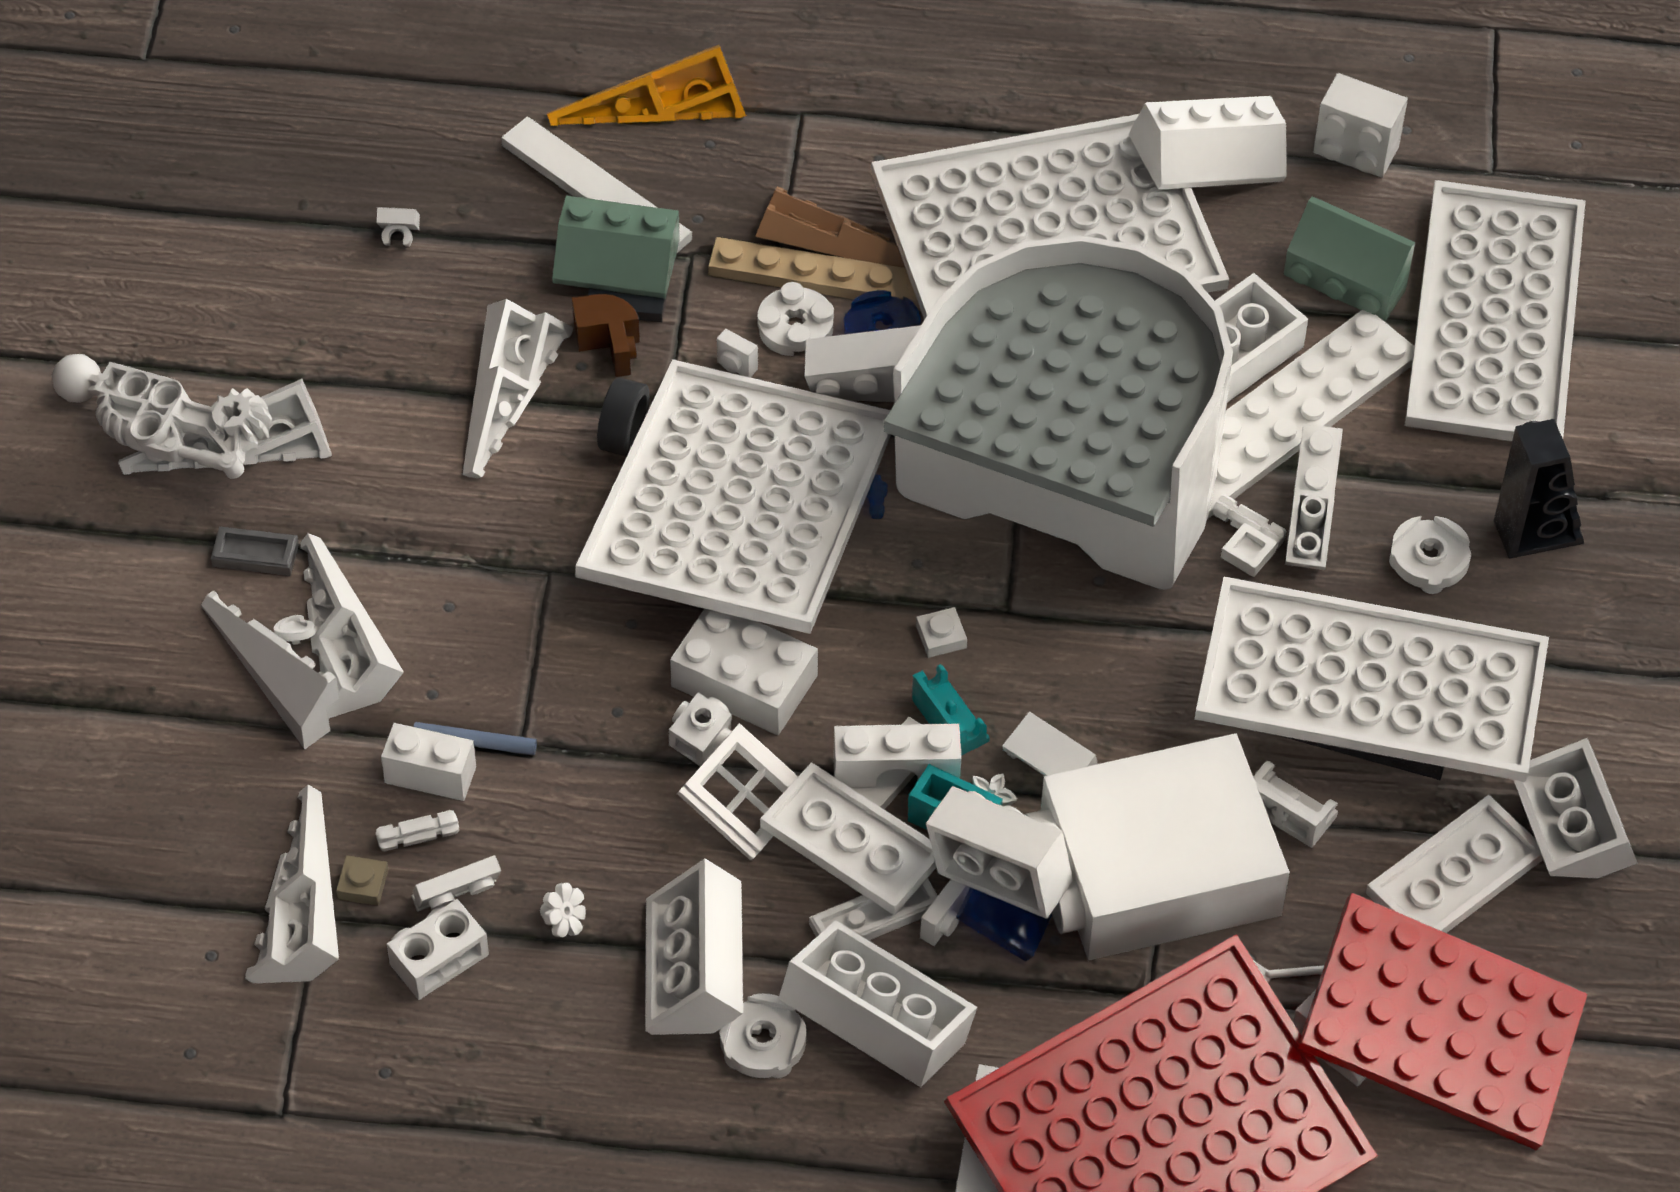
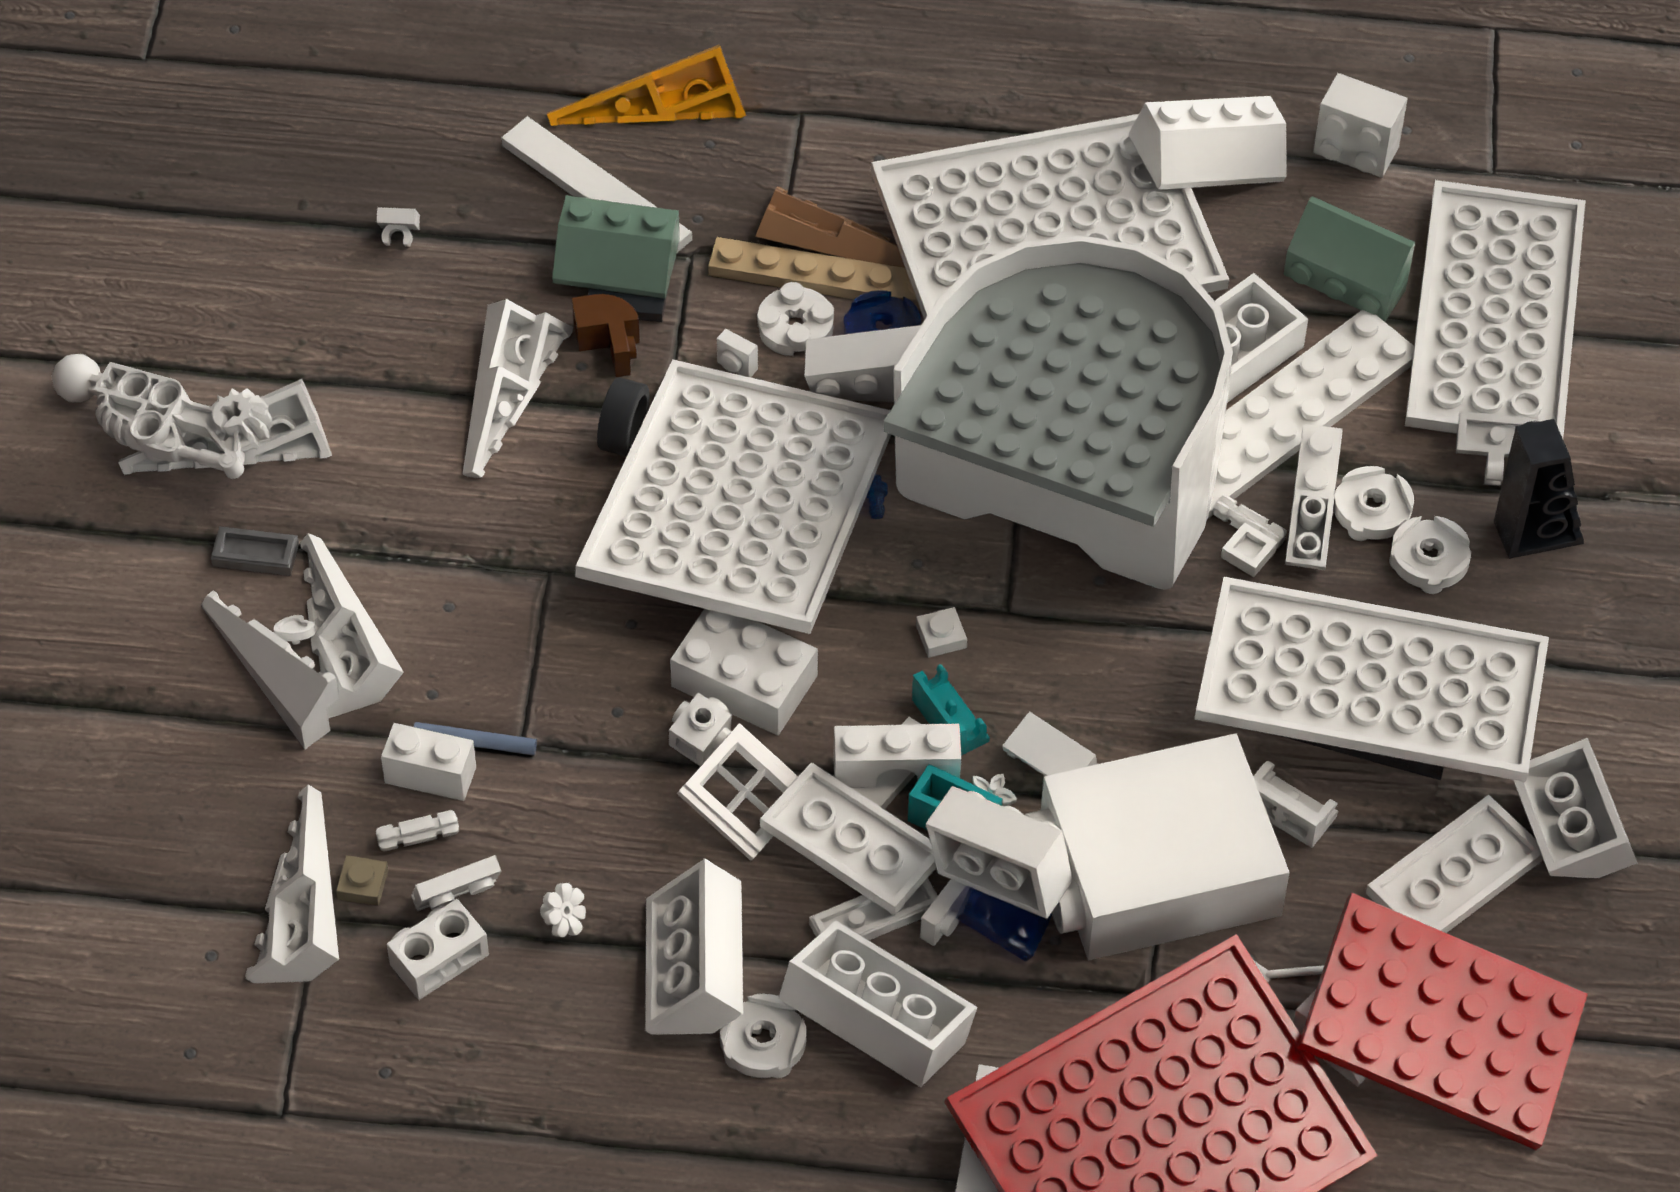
none -> white plate [1333,466,1414,541]
none -> white plate [1456,411,1539,486]

